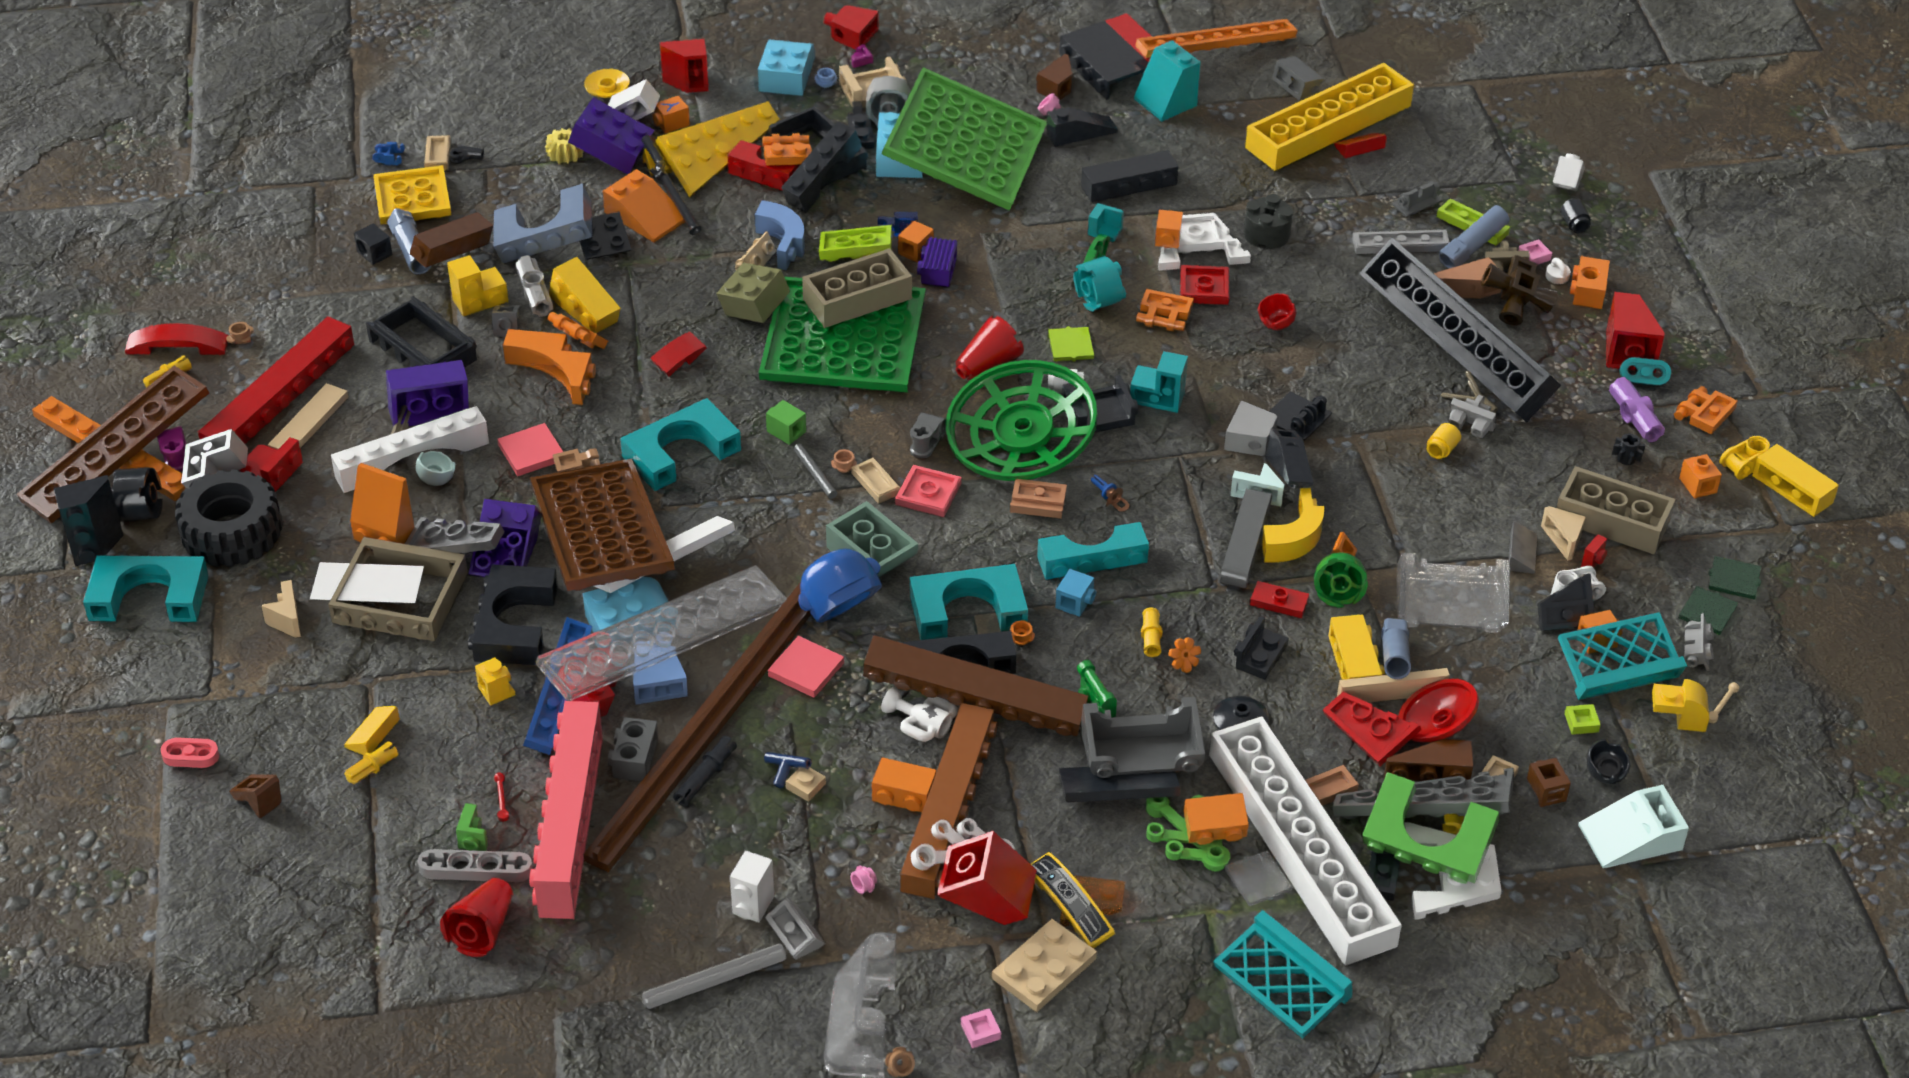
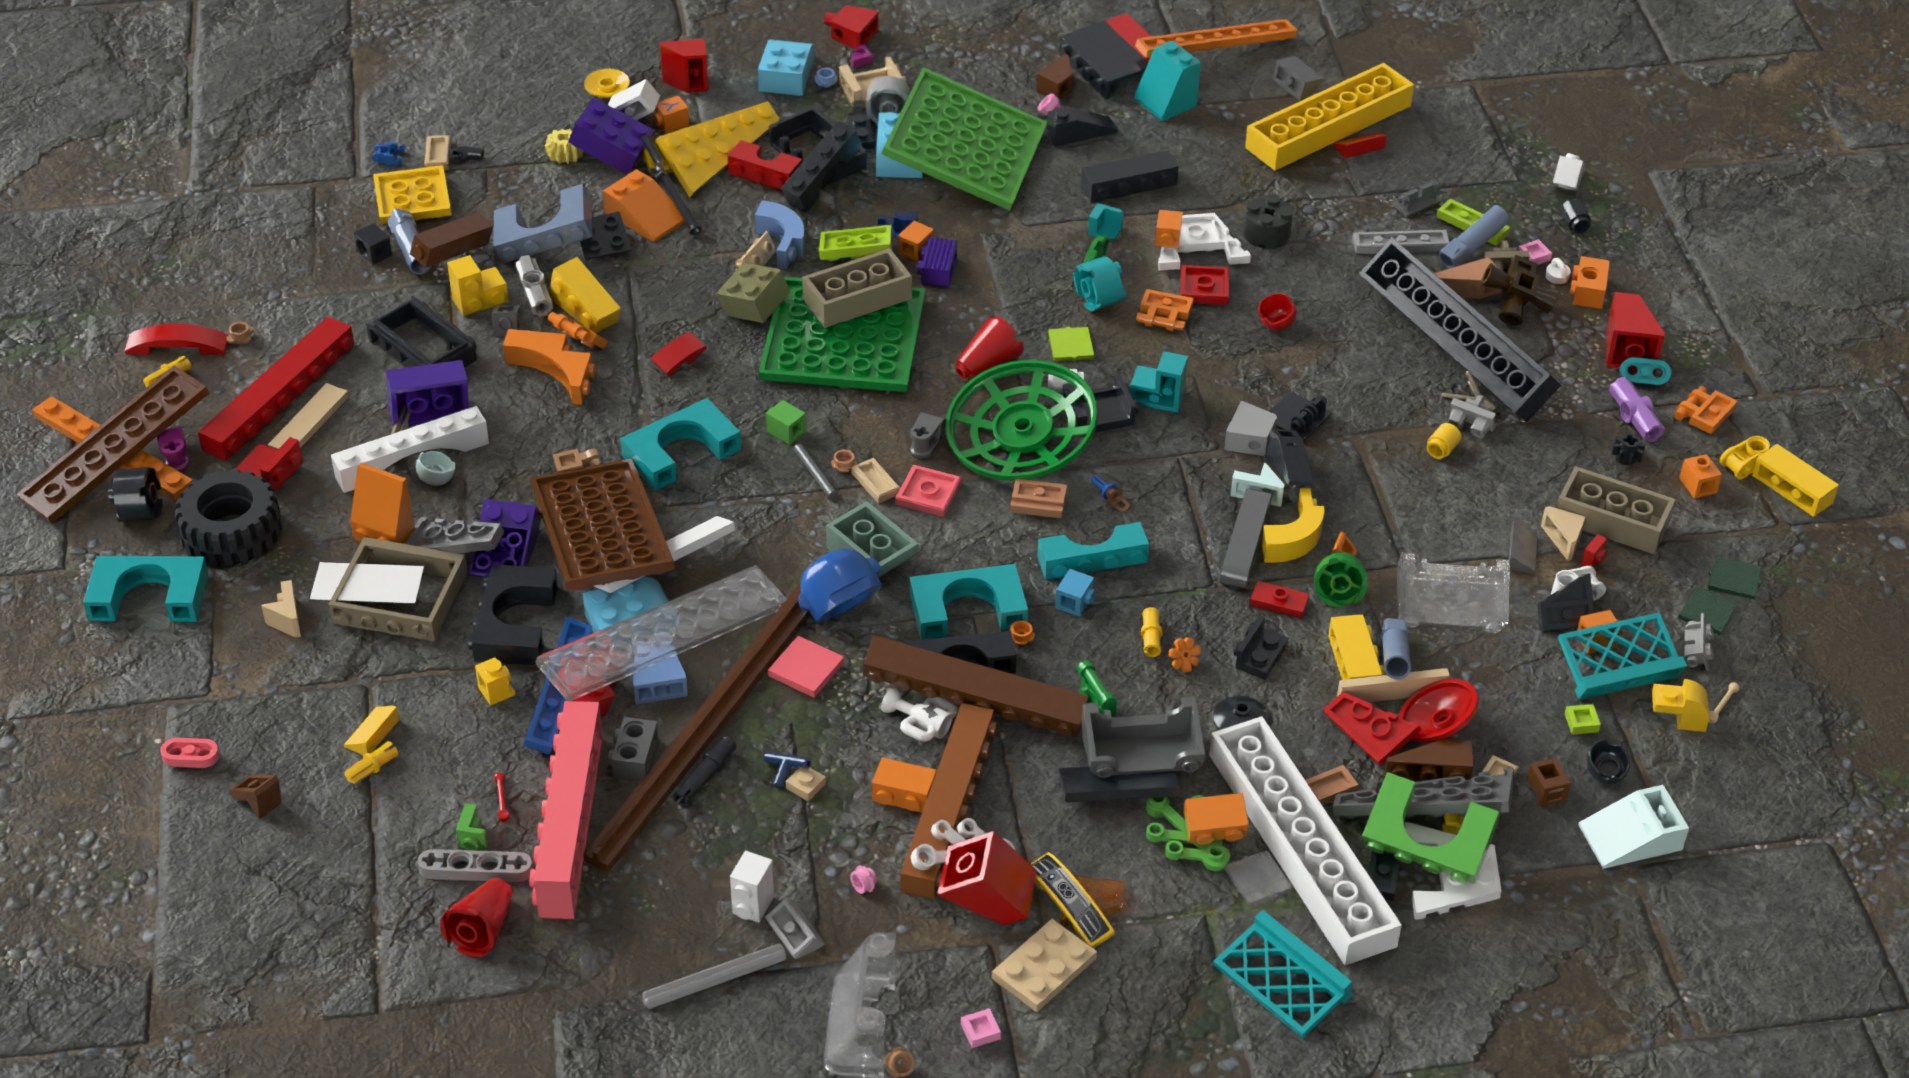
black slope [53,475,124,567] -> none
light grey brick [182,429,248,489] -> none
coral tile [497,423,563,477] -> none
orange plate [762,133,812,166] -> none

